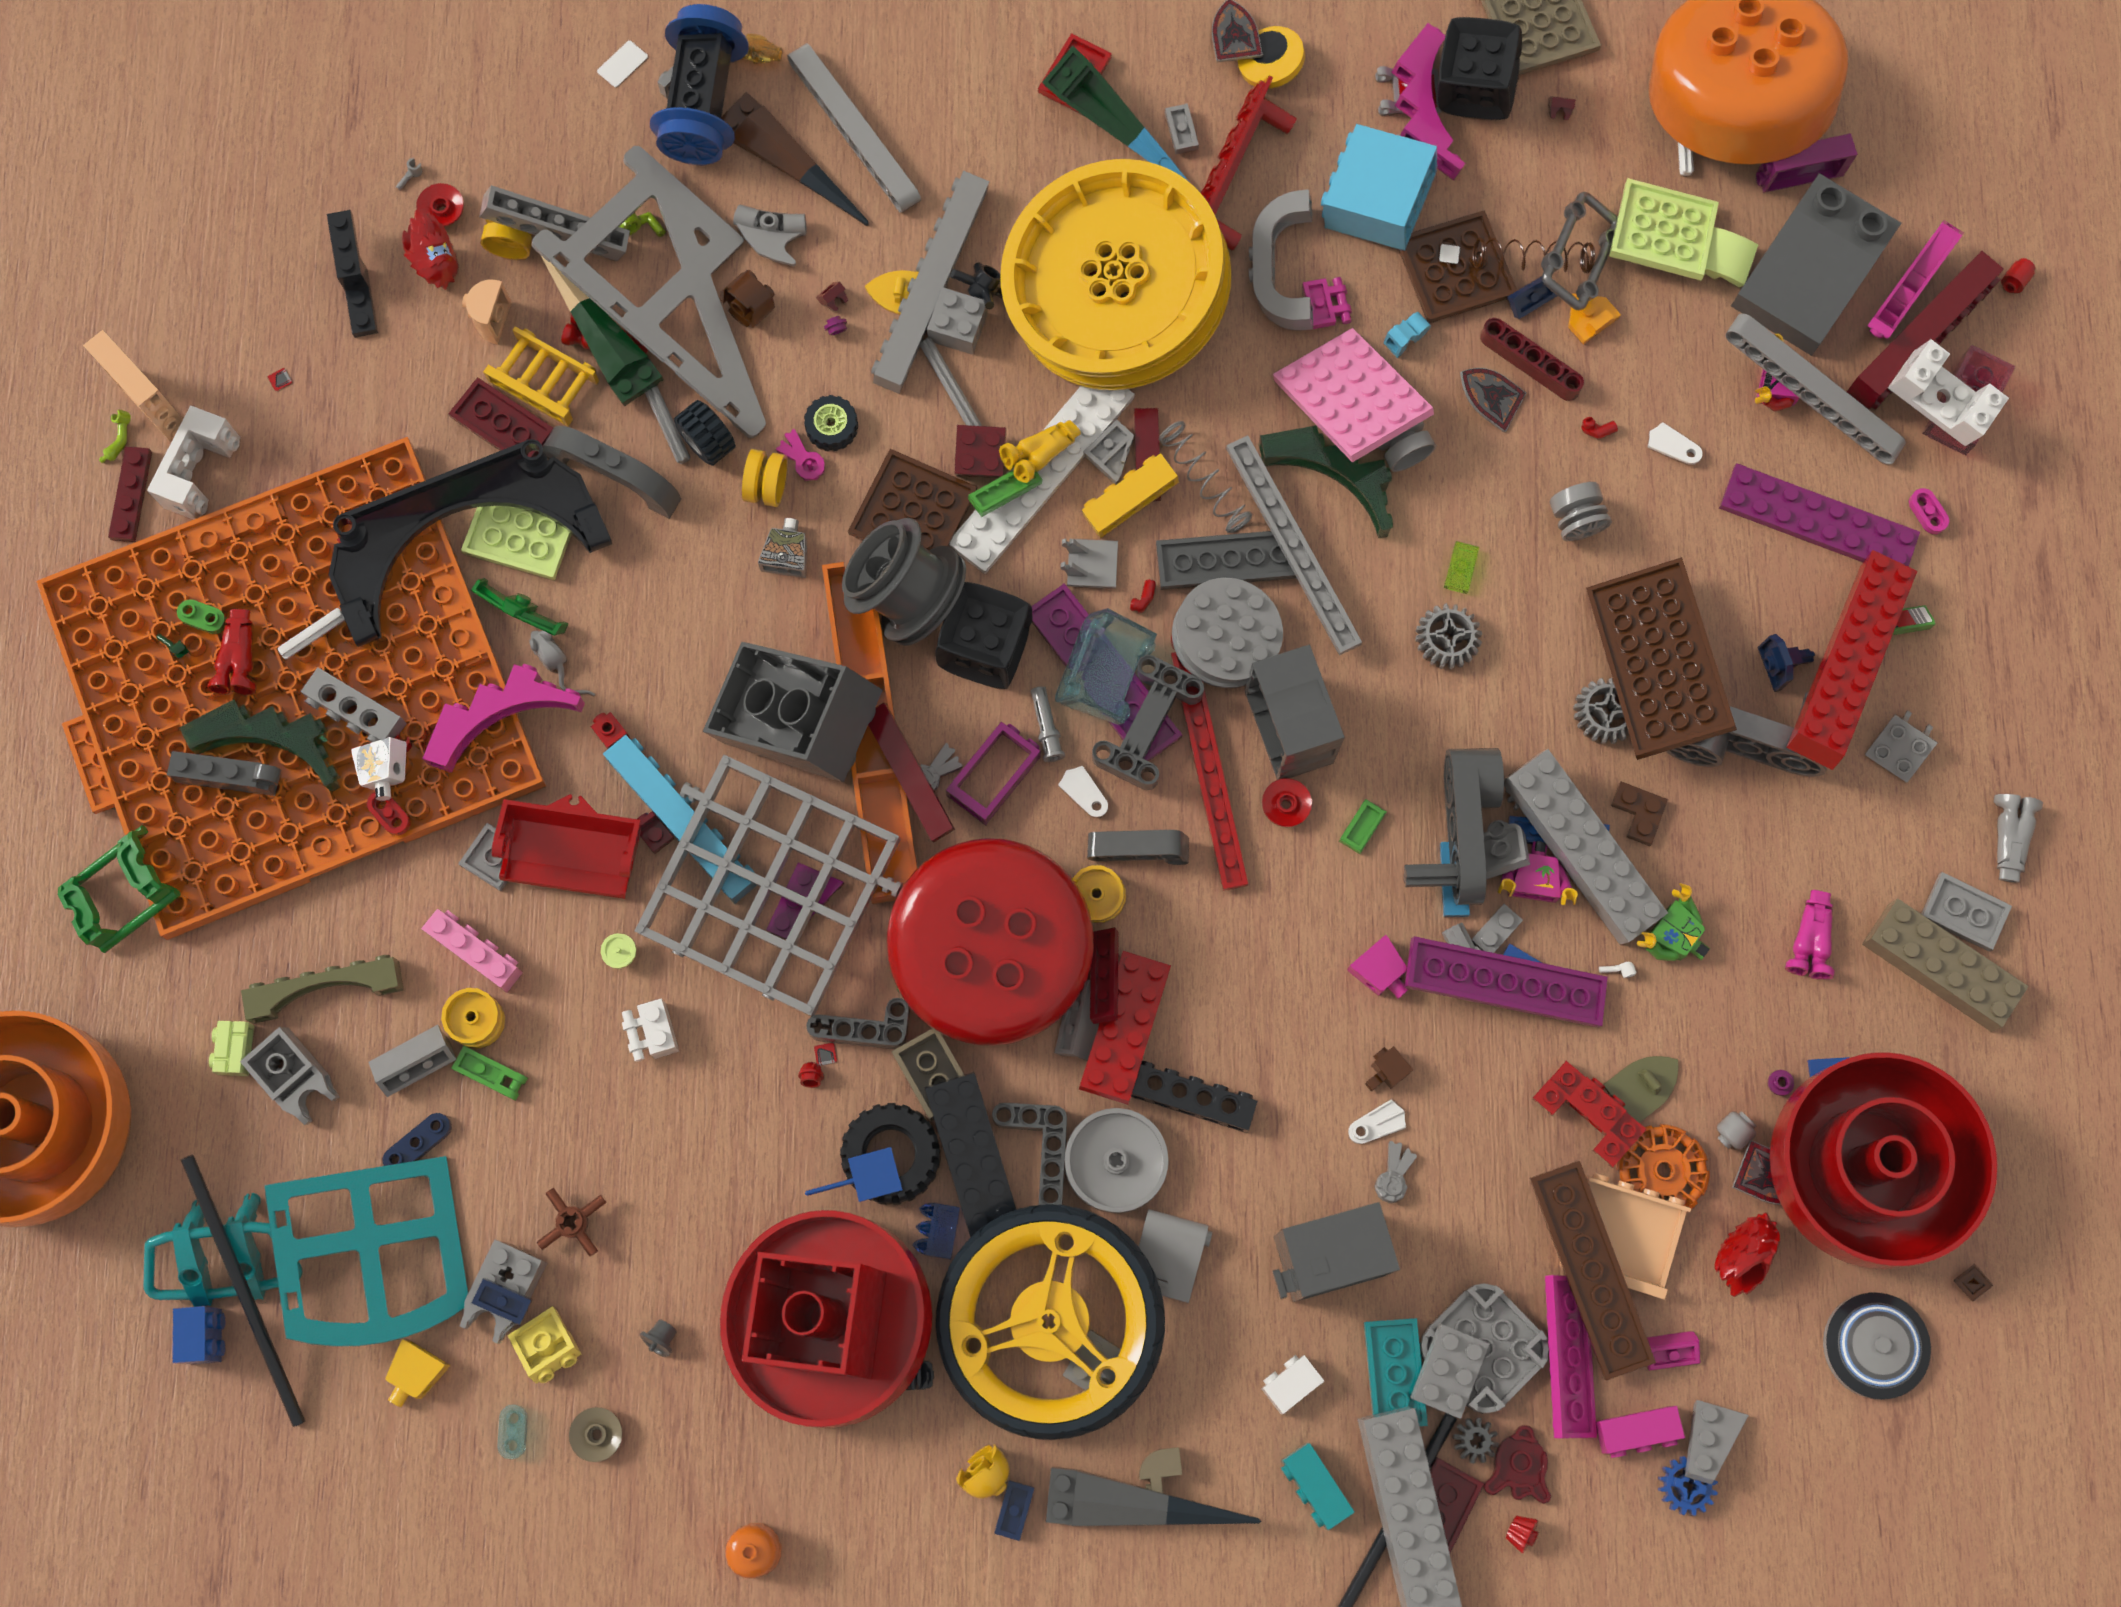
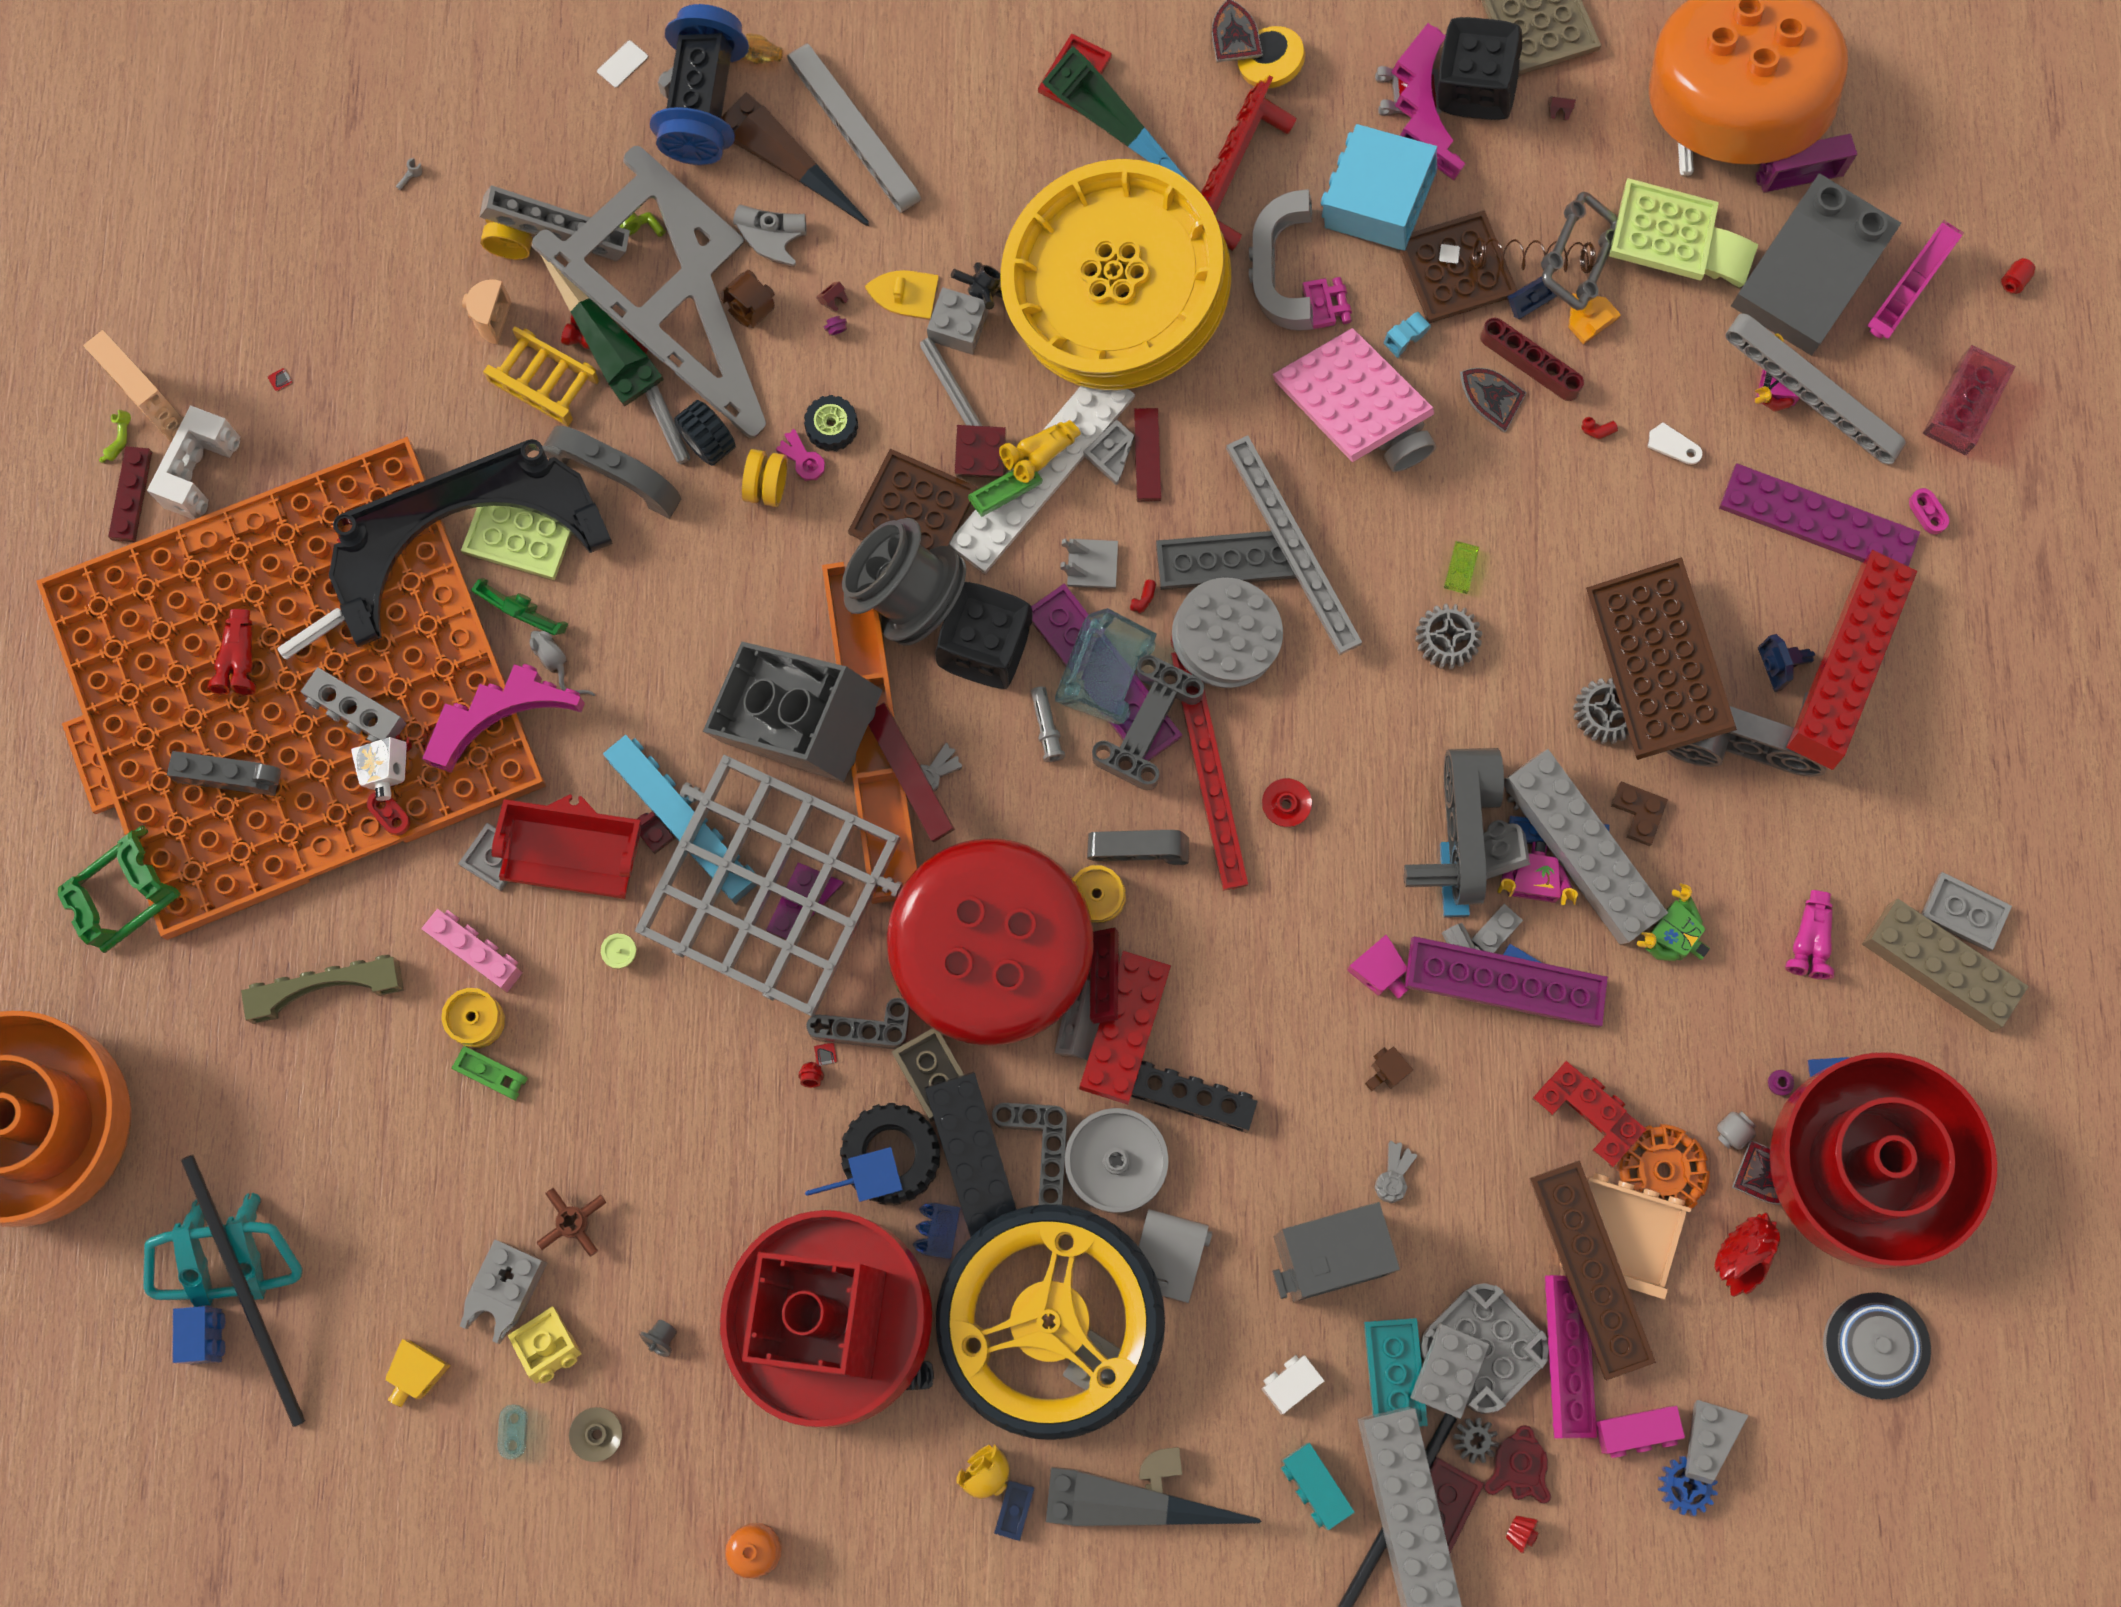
dark green hand [156,634,189,658] -> none
bright green plate [177,599,227,634] -> none
clear green arch [179,699,341,792] -> none
yellowish green brick [209,1021,255,1076] -> none
light grey brick [240,1027,339,1125] -> none
teal window [264,1156,468,1347] -> none
black bracket [327,210,378,338] -> none
light grey brick [368,1025,457,1097] -> none
dark blue plate [382,1113,452,1166] -> none
red head [402,209,459,290] -> none
red dish [416,183,464,227] -> none
dark red plate [448,377,553,457] -> none
dark blue plate [471,1278,533,1325] -> none
red brick [590,712,631,750] -> none
white brick [622,998,679,1062] -> none
torso [758,518,807,578] -> none
light grey brick [871,171,990,394] -> none
magenta window [946,722,1041,826] -> none
white piece [1058,766,1108,817] -> none
yellow brick [1082,453,1179,539] -> none
light grey piece [1159,421,1252,533] -> none
light grey plate [1165,104,1199,154] -> none
dark grey tile [1245,644,1345,780] -> none
clear green arch [1258,425,1393,539] -> none
bright green tile [1339,799,1387,854] -> none
white piece [1348,1099,1406,1144] -> none
light grey wheel [1549,482,1612,541] -> none
white hand [1599,962,1636,978] -> none
olive shield [1603,1056,1678,1123] -> none
dark pink slope [1647,1331,1700,1371] -> none
dark red brick [1846,251,2004,410] -> none
light grey plate [1865,710,1938,782] -> none
white plate [1888,339,2009,446] -> none
slope [1892,605,1935,636] -> none
reddish brown tile [1954,1264,1993,1302] -> none
light grey piece [1993,794,2043,883] -> none

